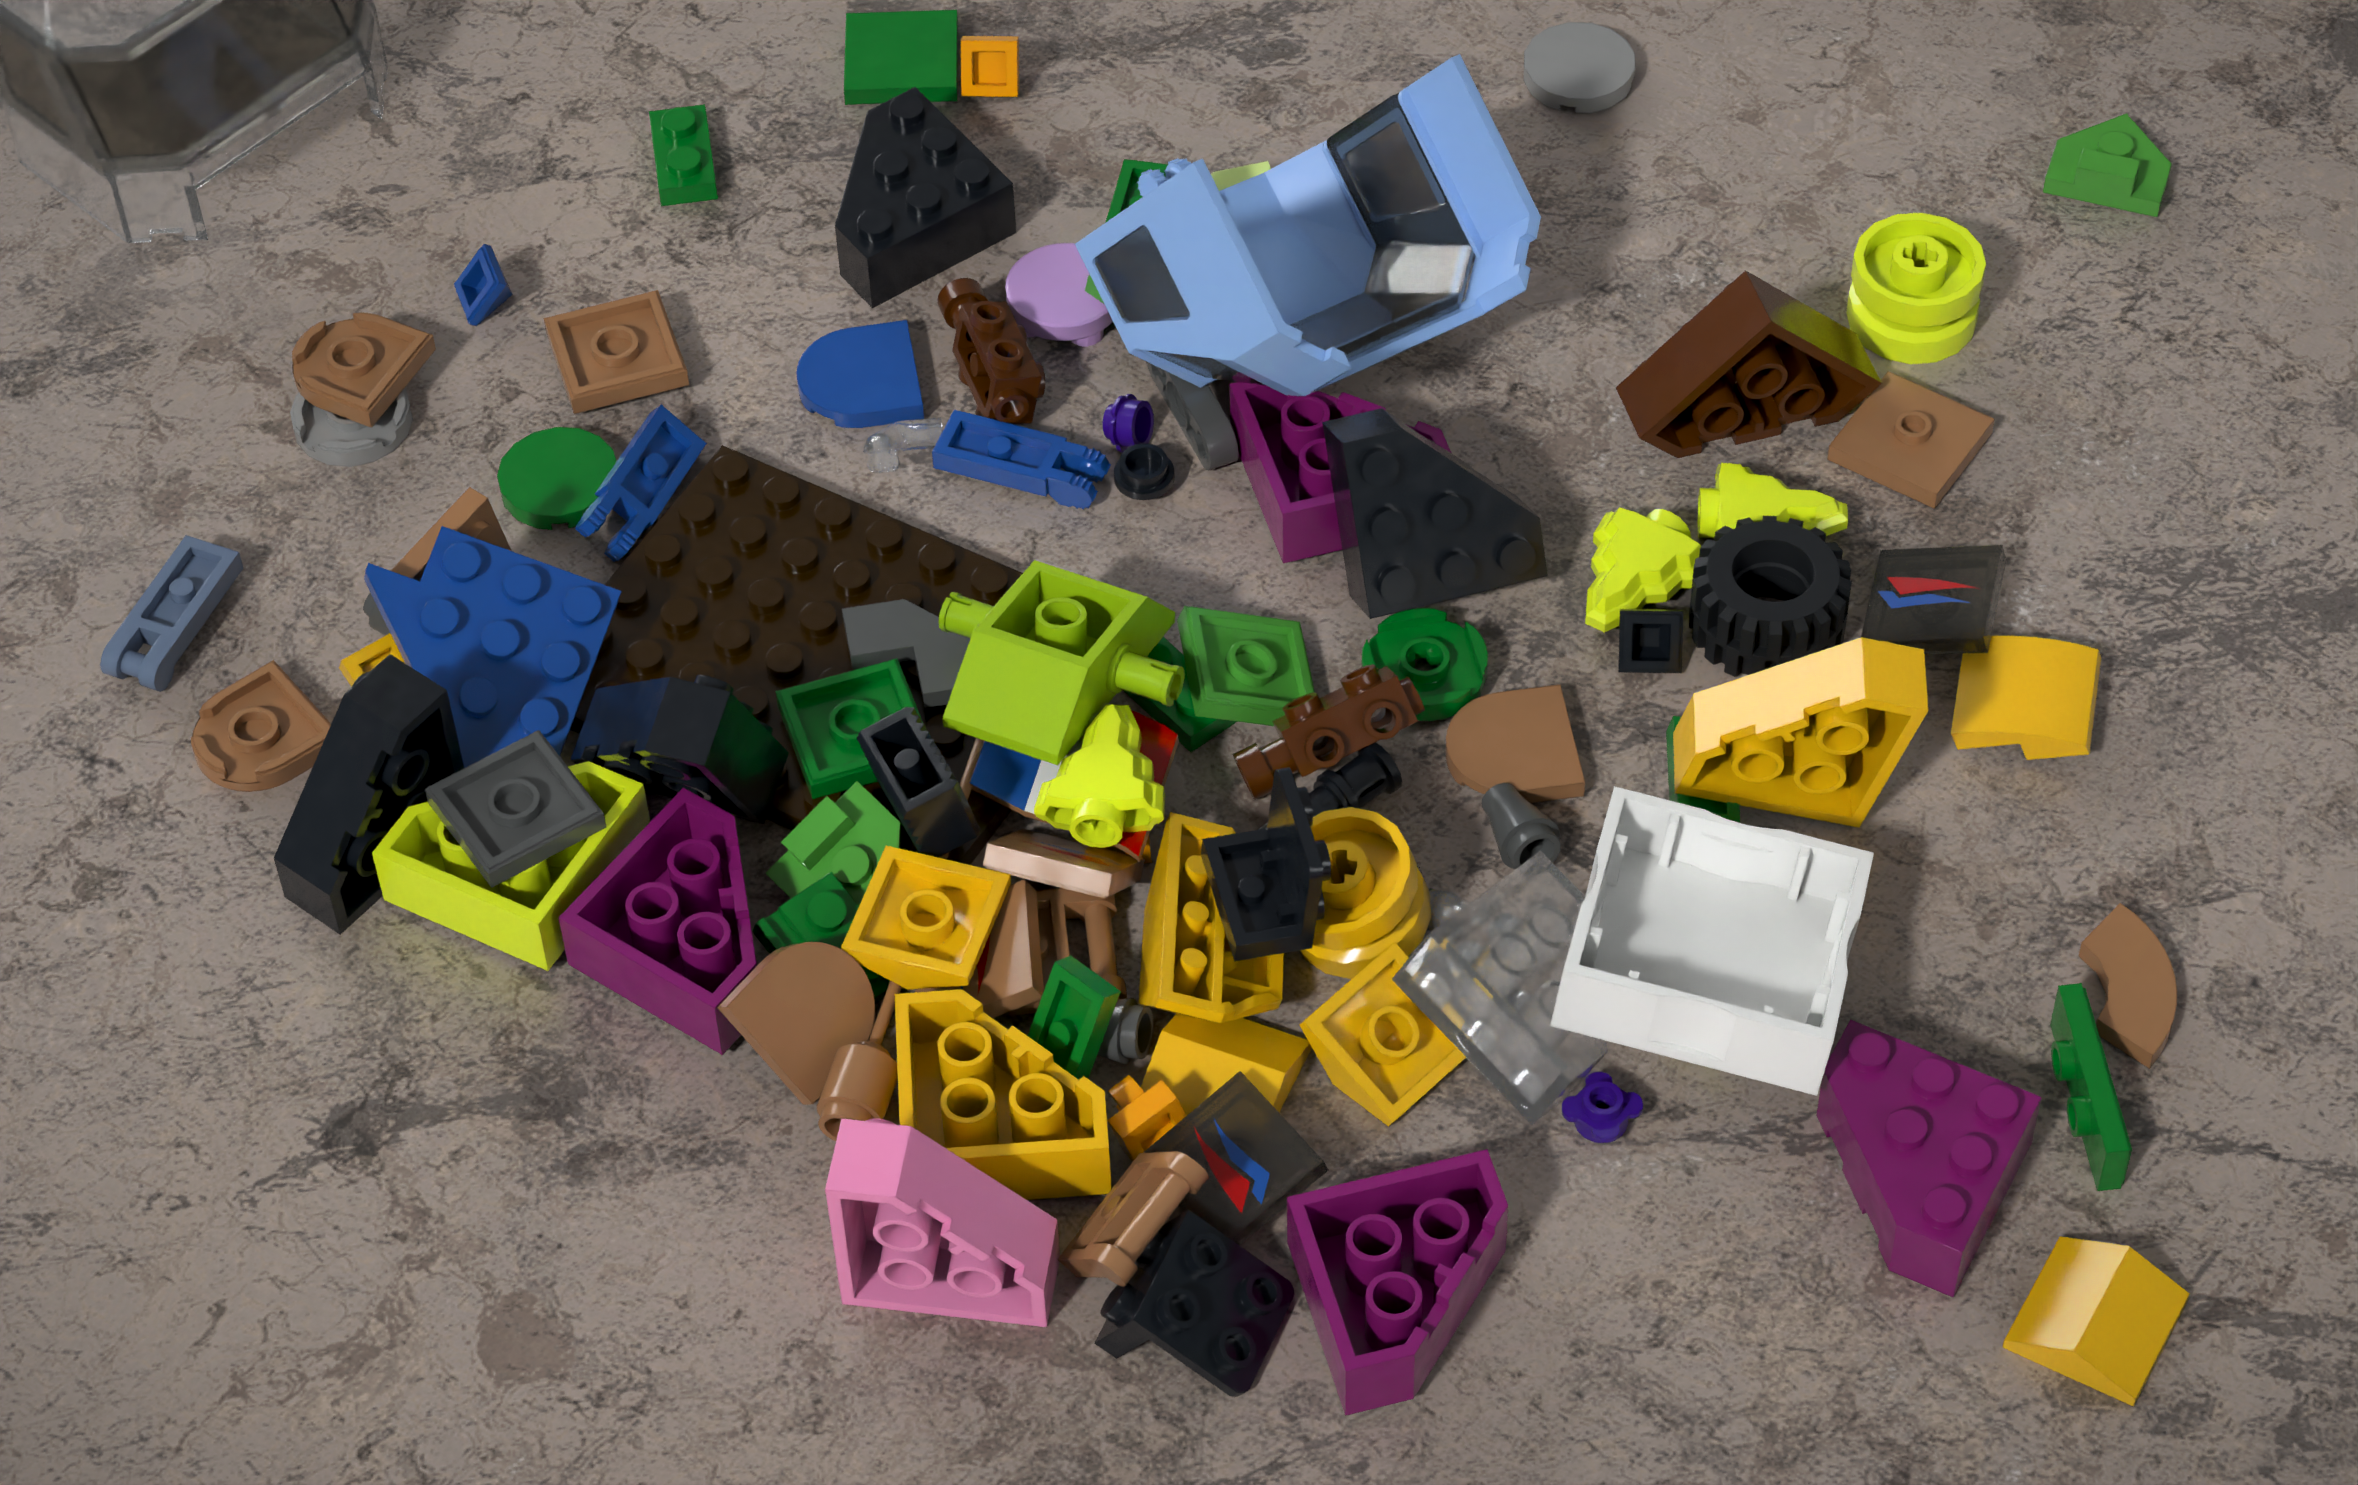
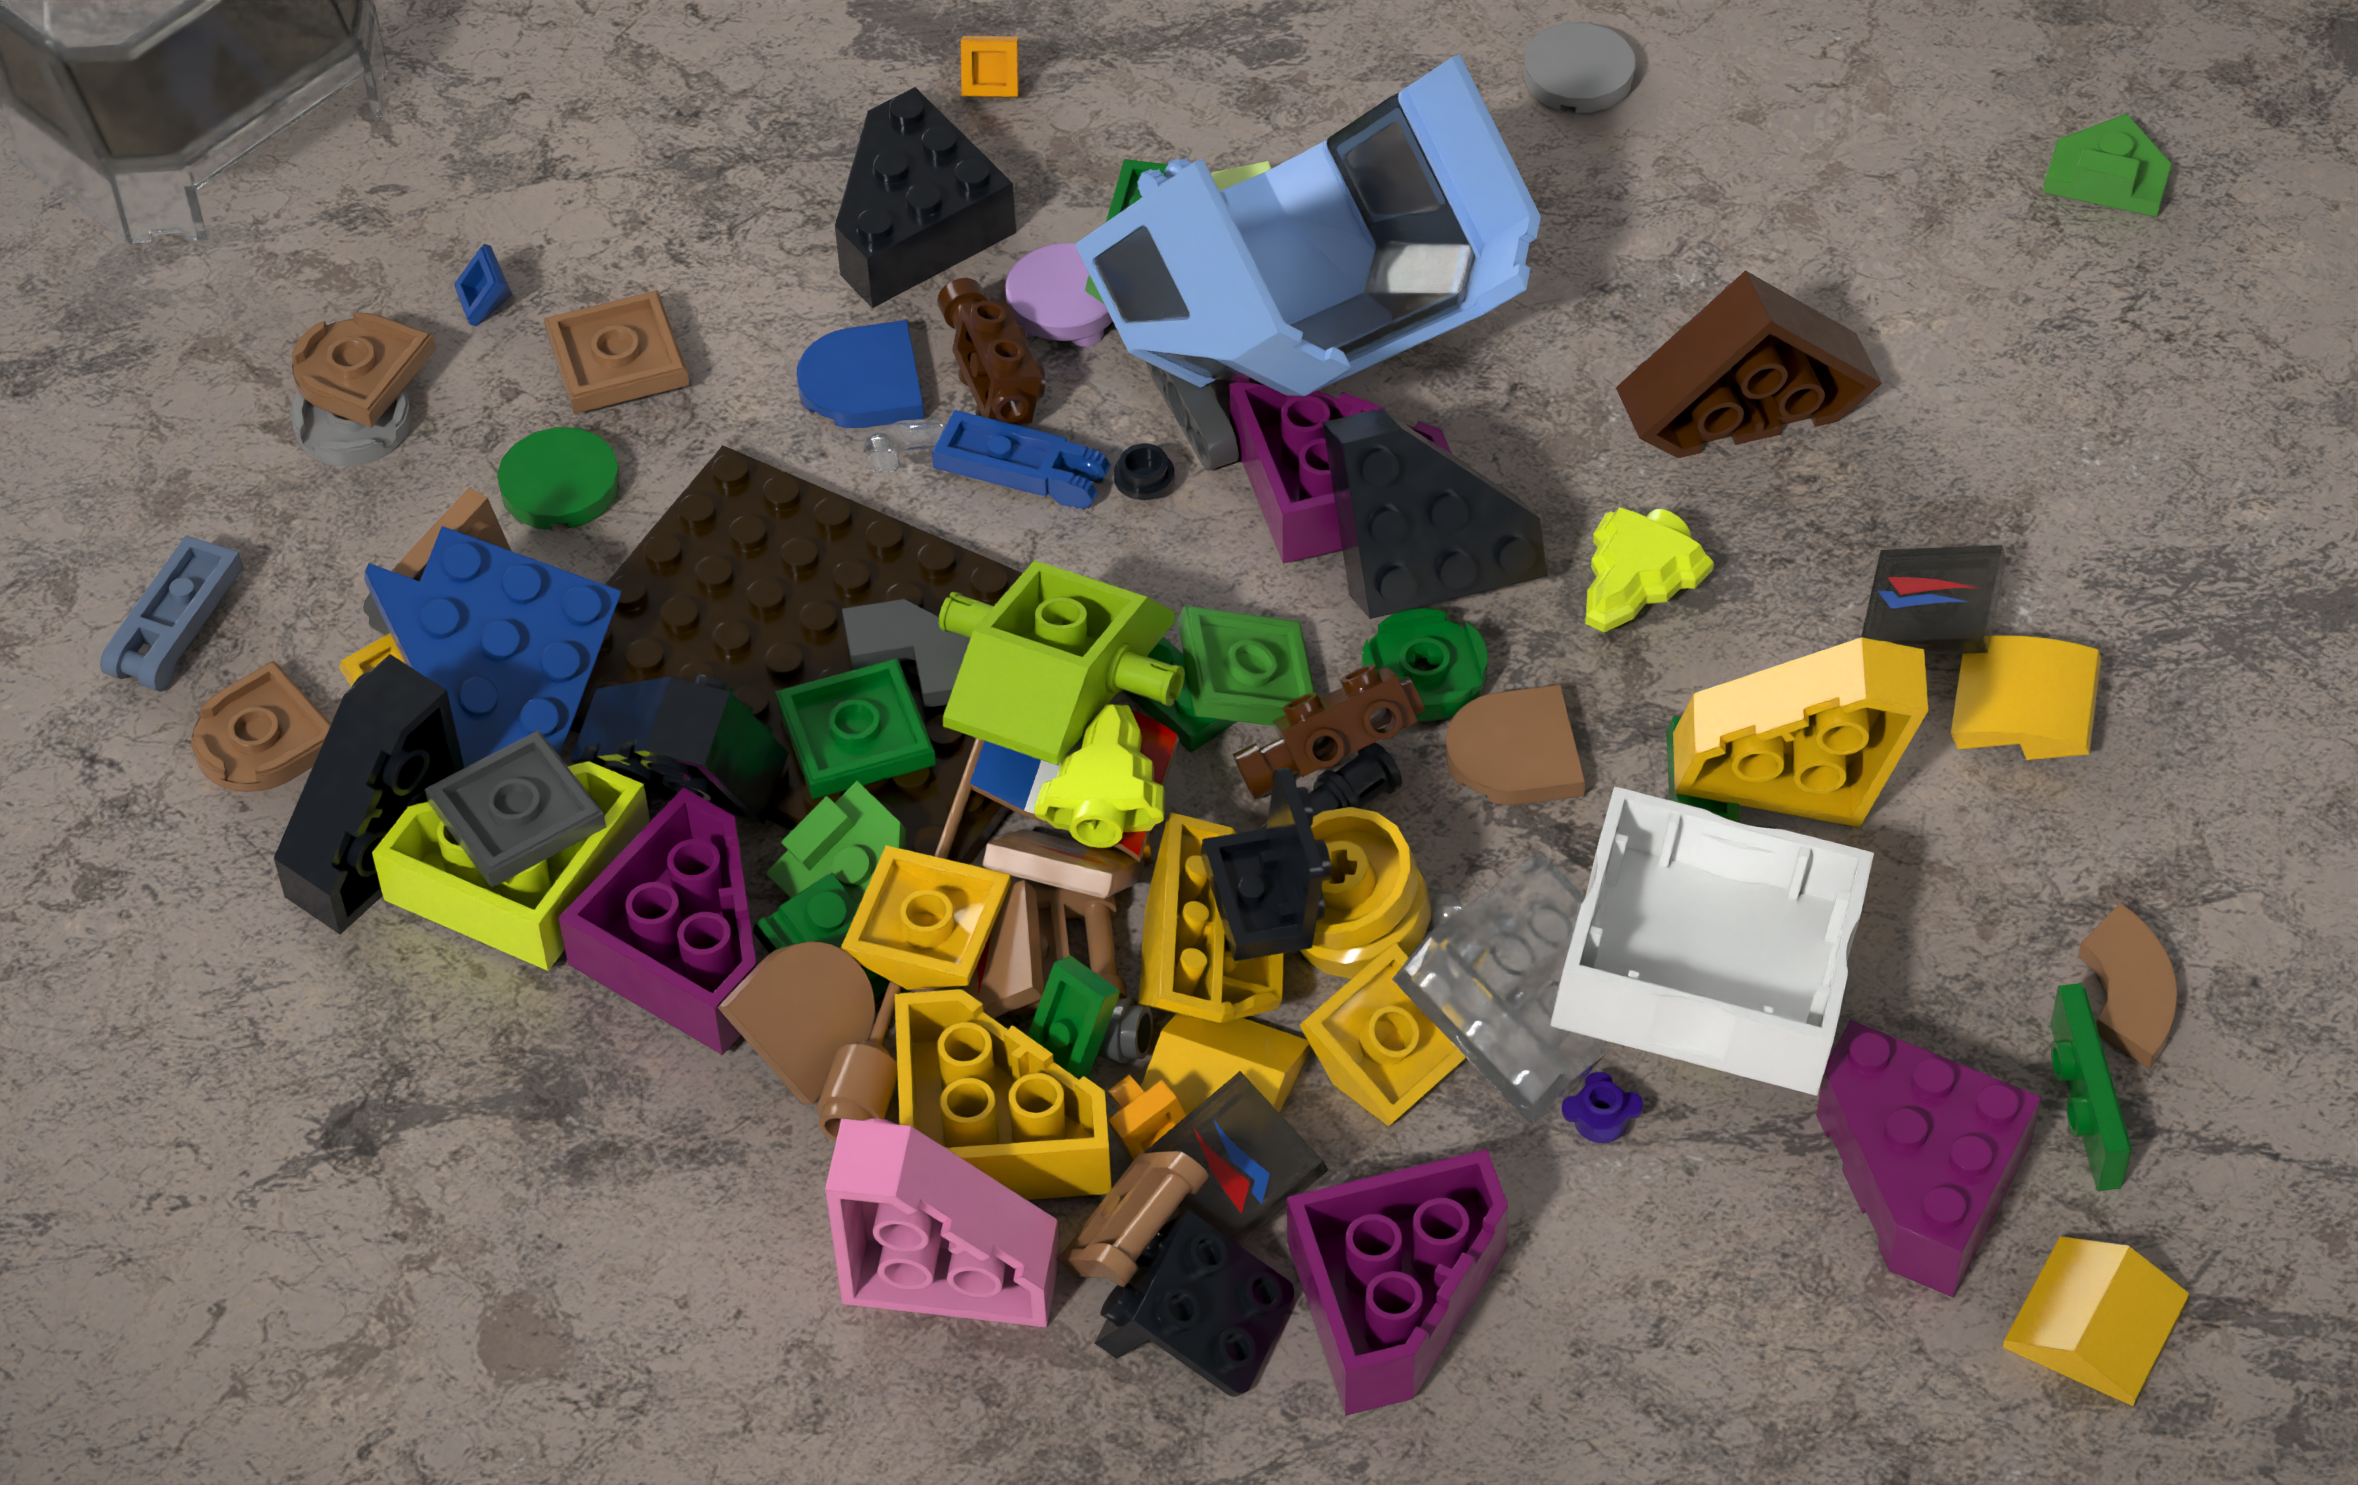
blue hinge [575,404,707,562] -> none
green plate [649,104,718,206] -> none
green tile [844,10,958,105] -> none
black brick [857,707,981,857] -> none
dark purple plate [1103,394,1154,453] -> none
dark grey cone [1481,783,1561,874] -> none
black slope [1618,609,1683,673] -> none
black tyre [1689,516,1852,677] -> none
neon yellow rock [1697,462,1848,539] -> none
medium nougat plate [1827,371,1995,509] -> none
neon yellow wheel [1846,213,1986,364] -> none

